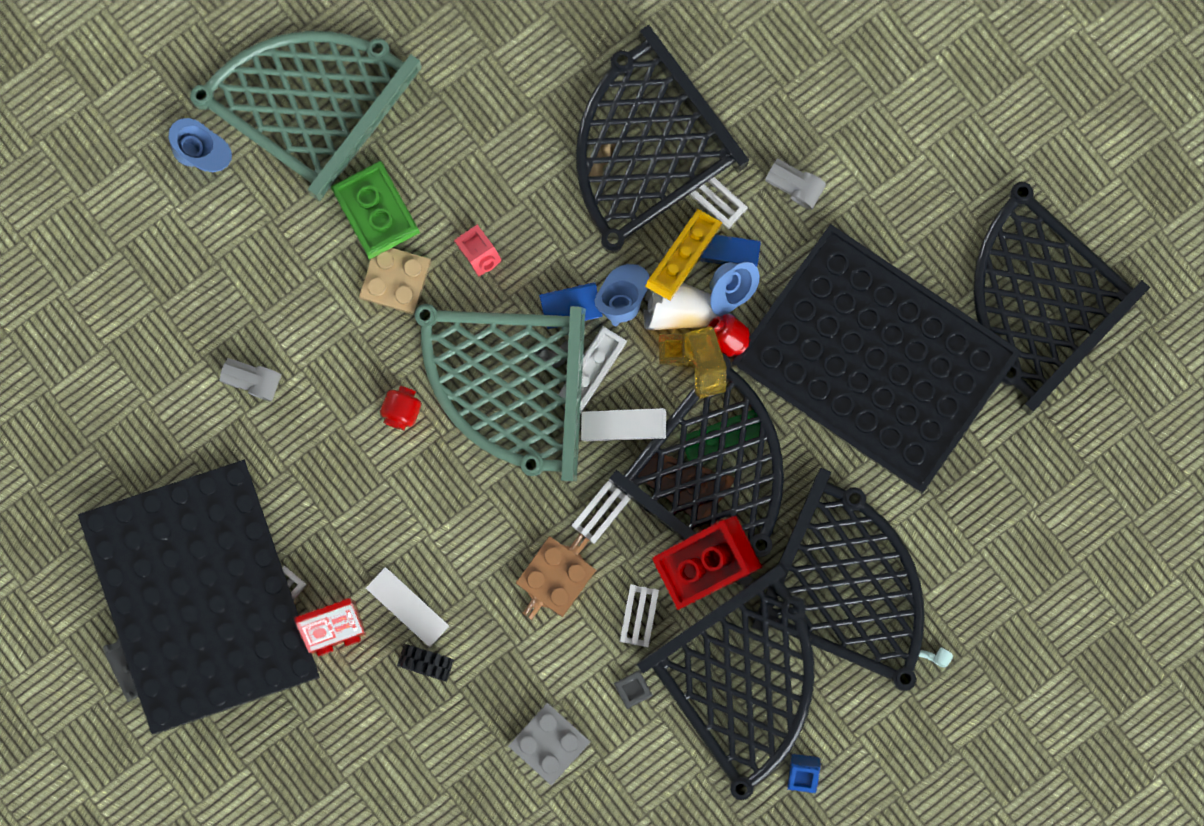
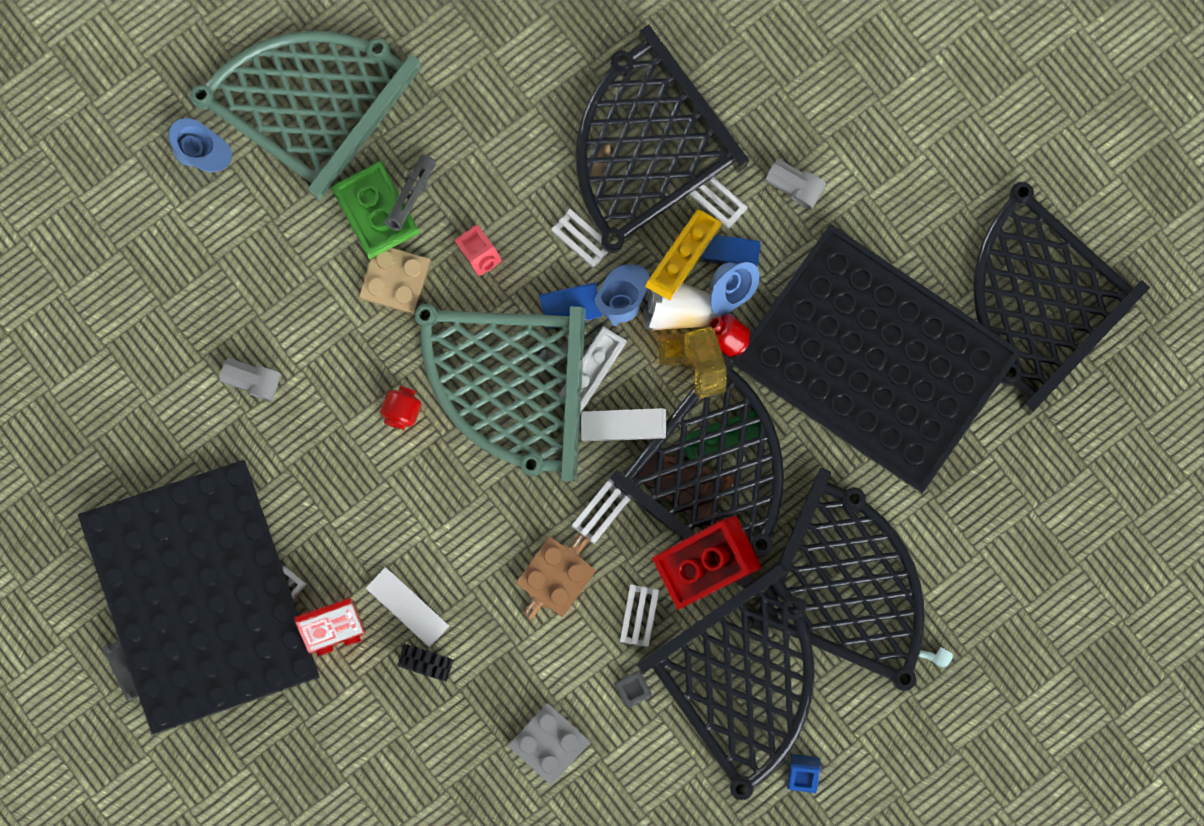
none -> dark grey pin [385,155,436,231]
none -> white tile [551,209,608,269]

